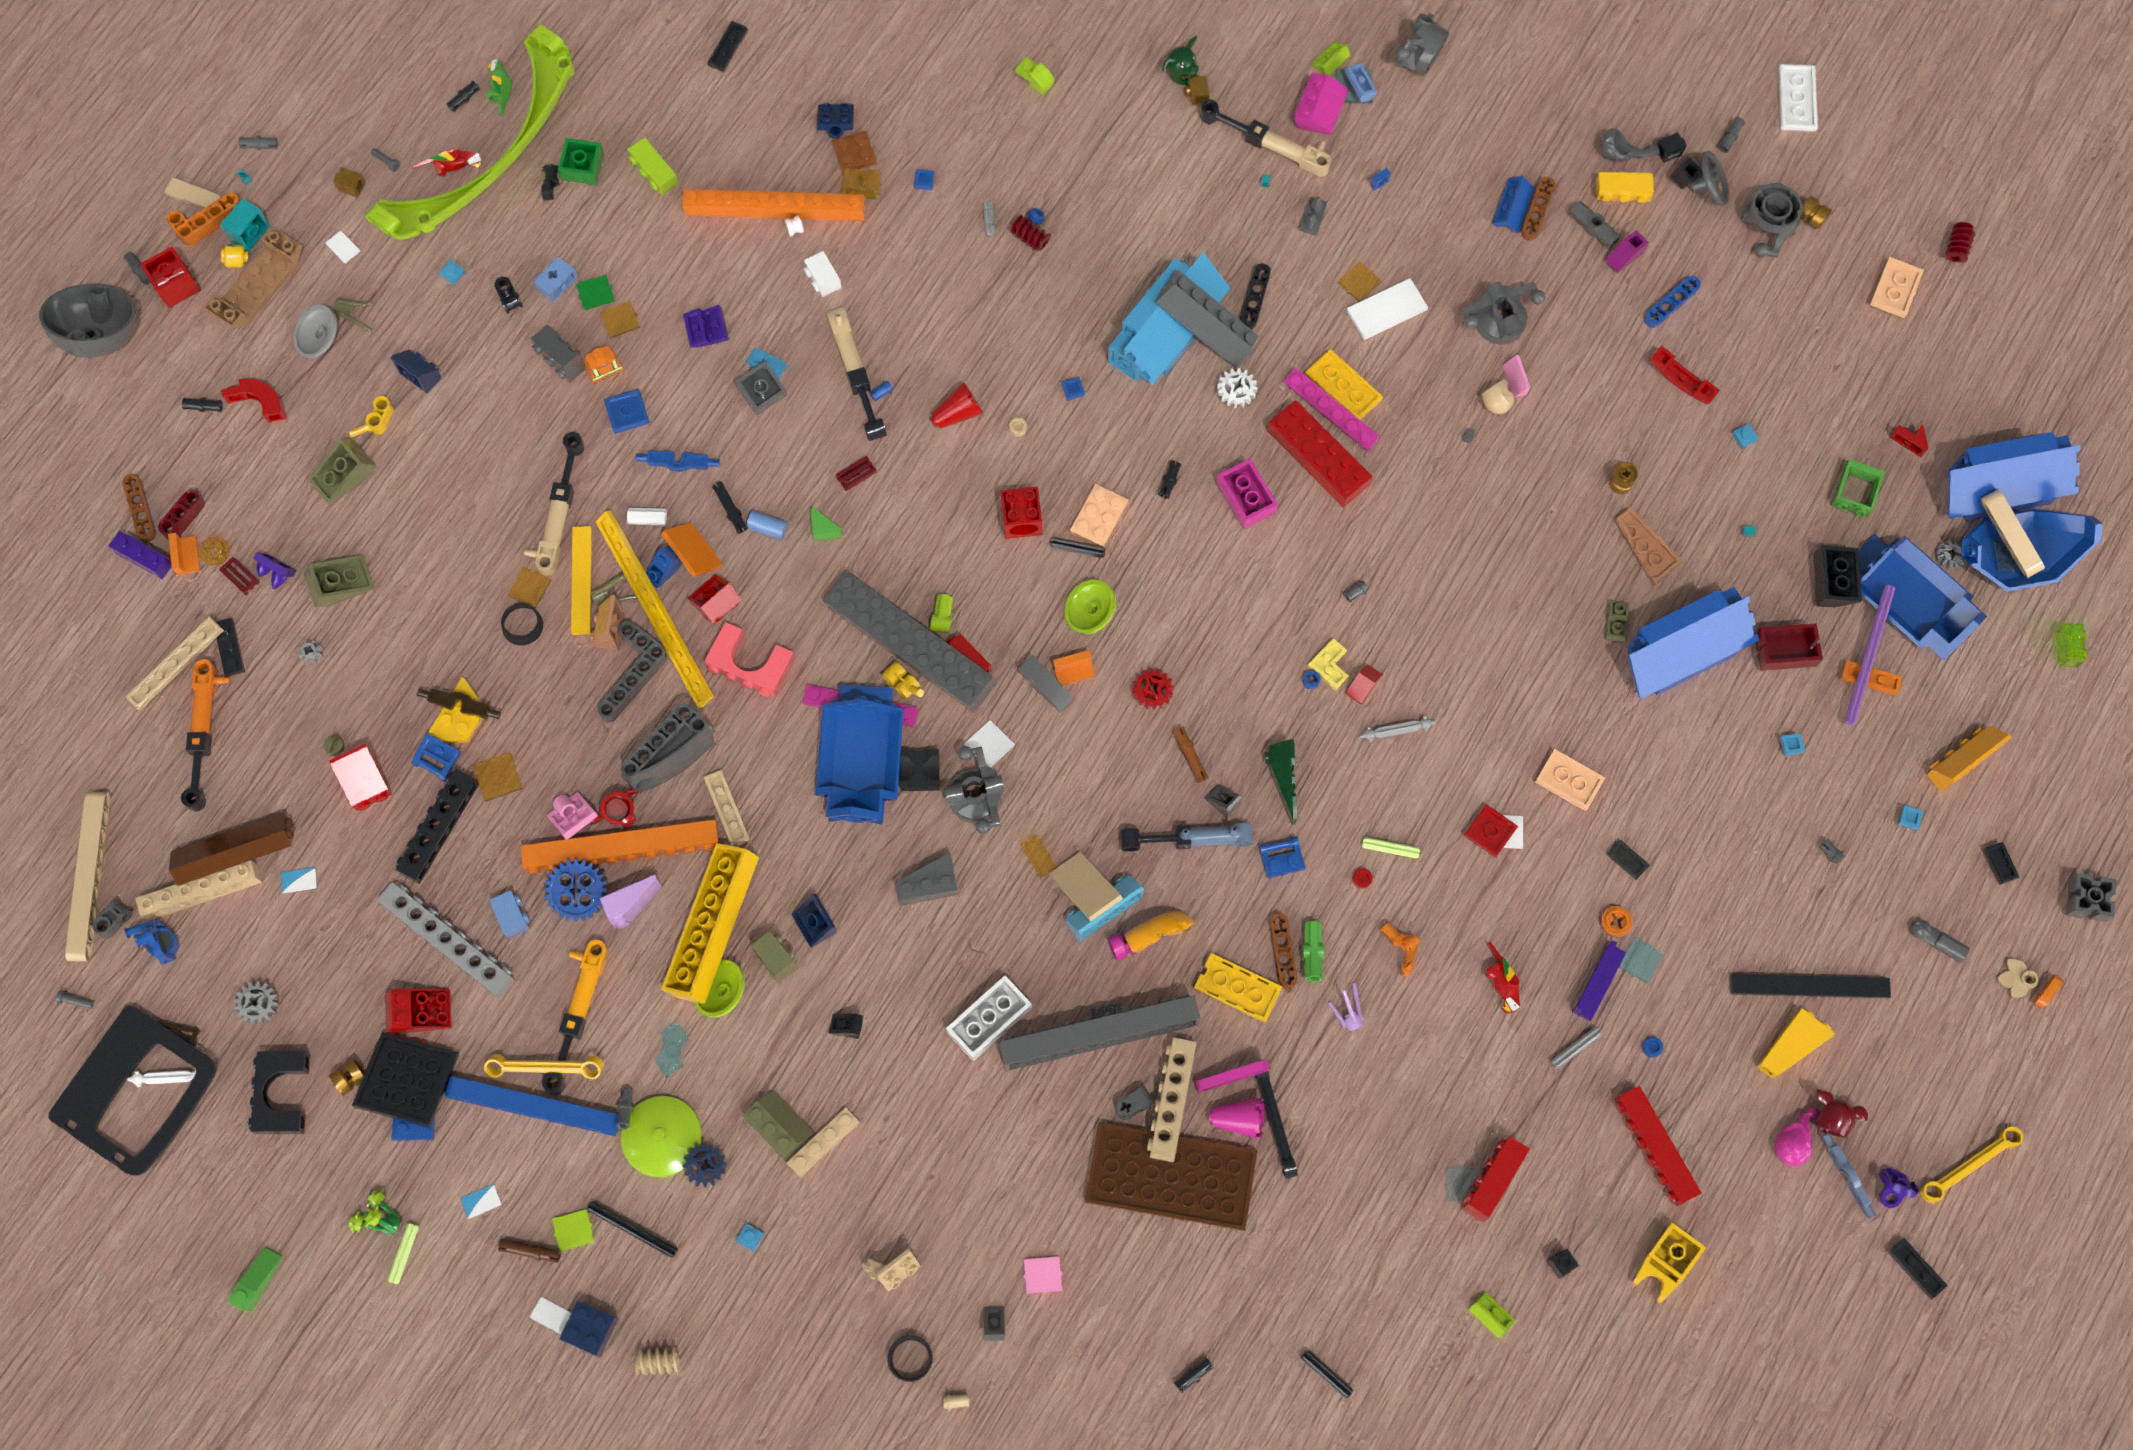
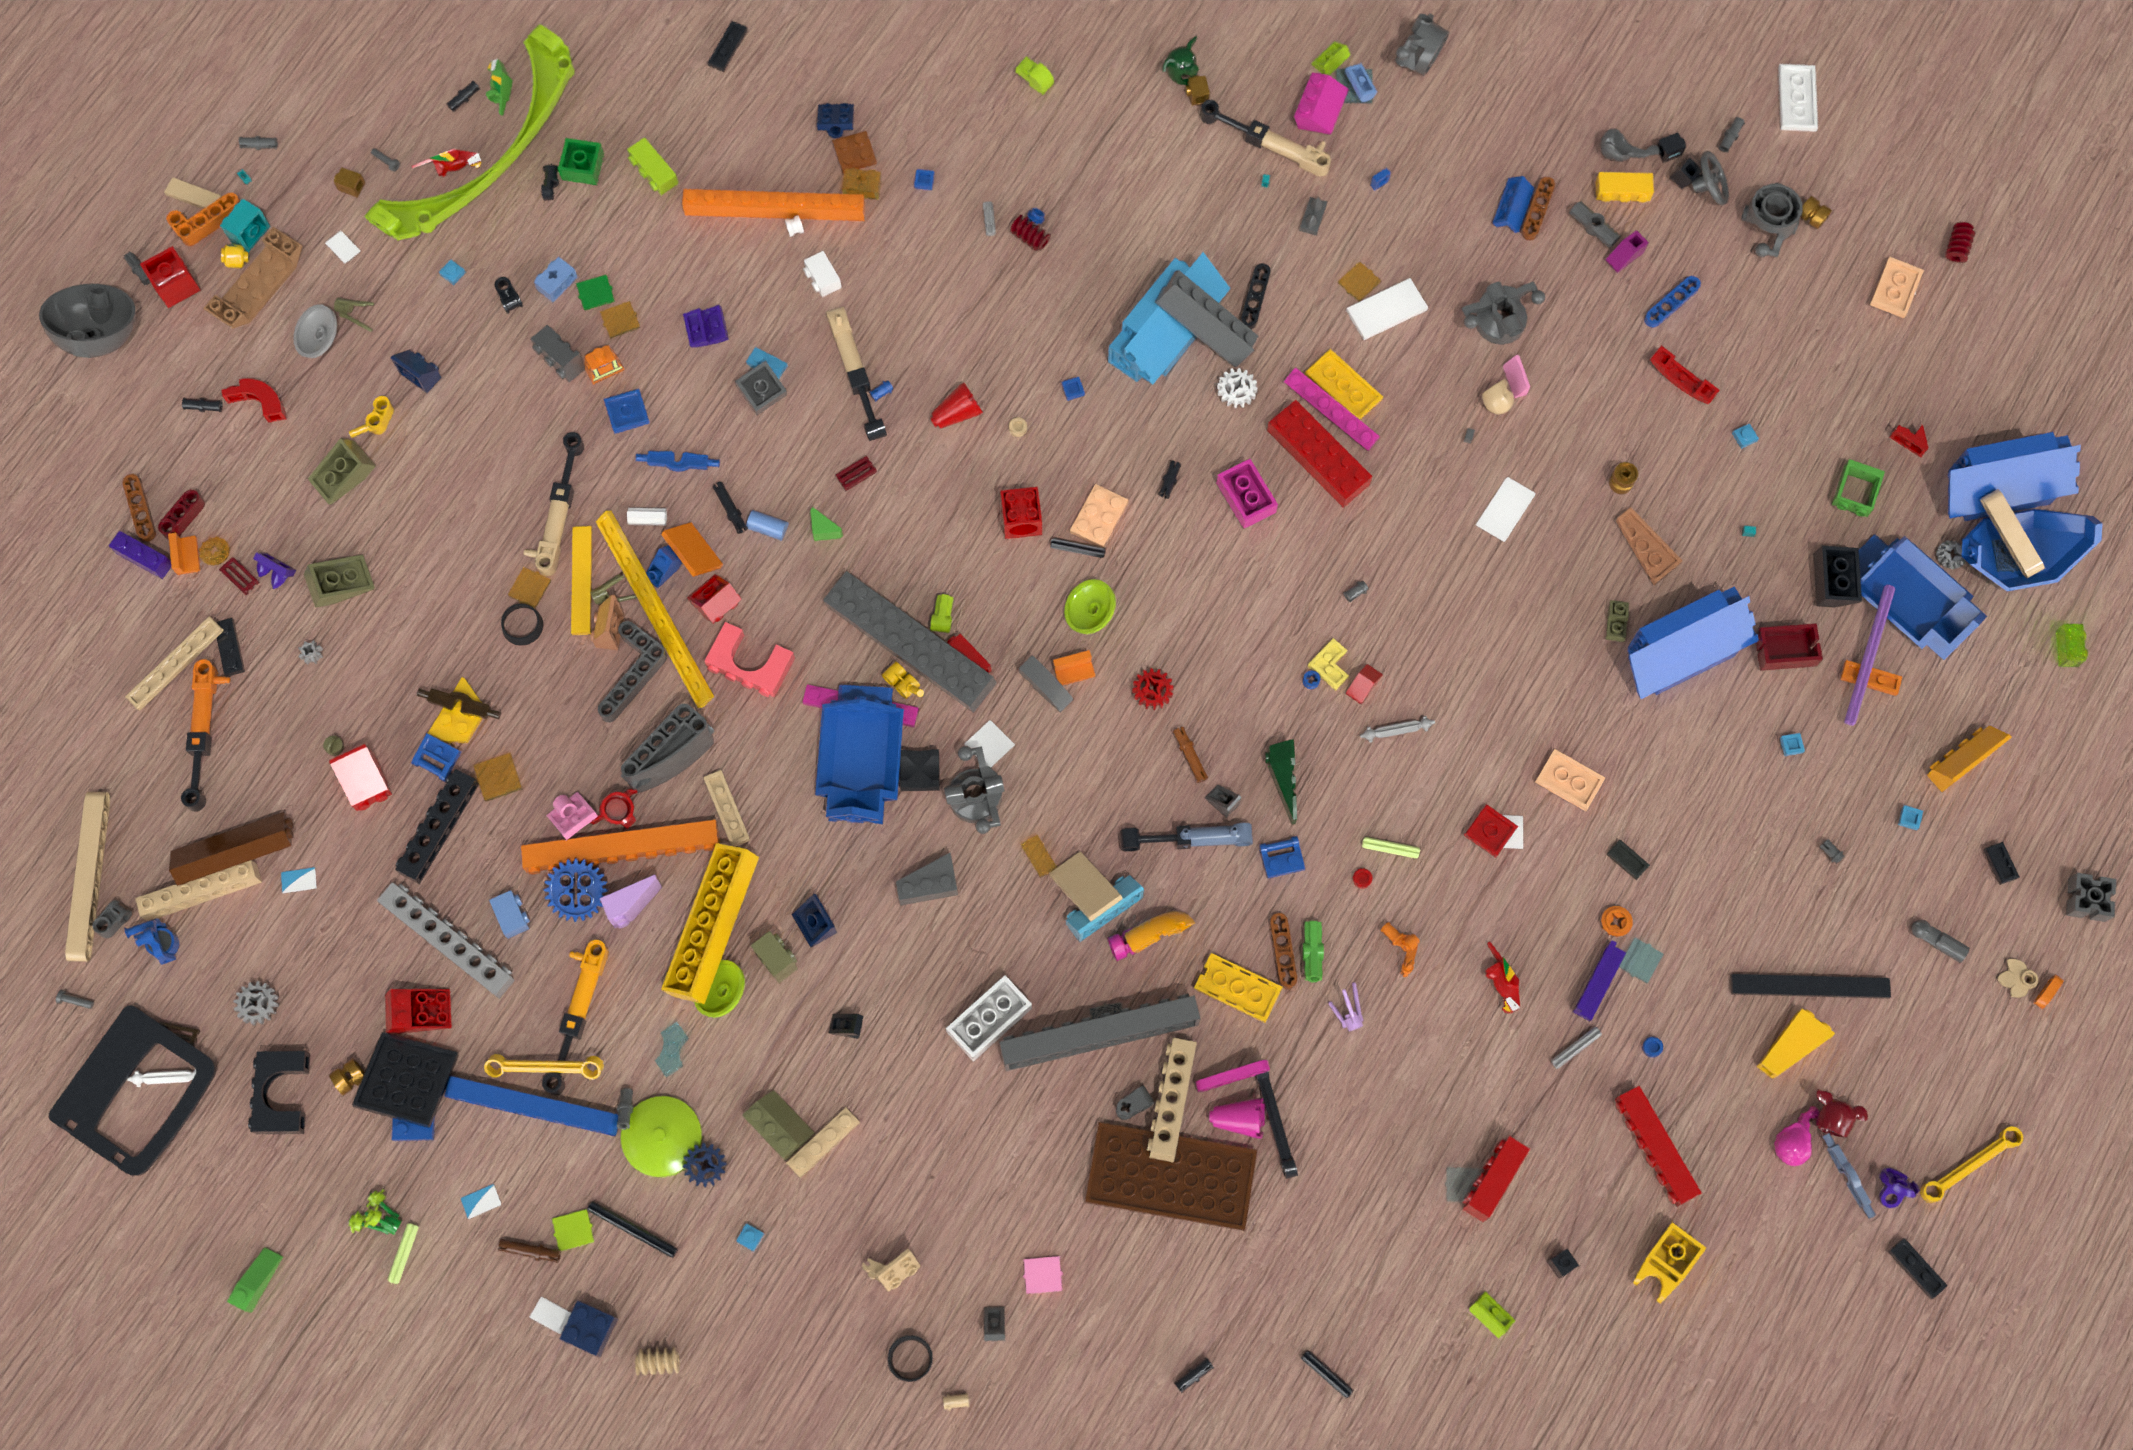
none -> white sticker [1476,477,1535,542]

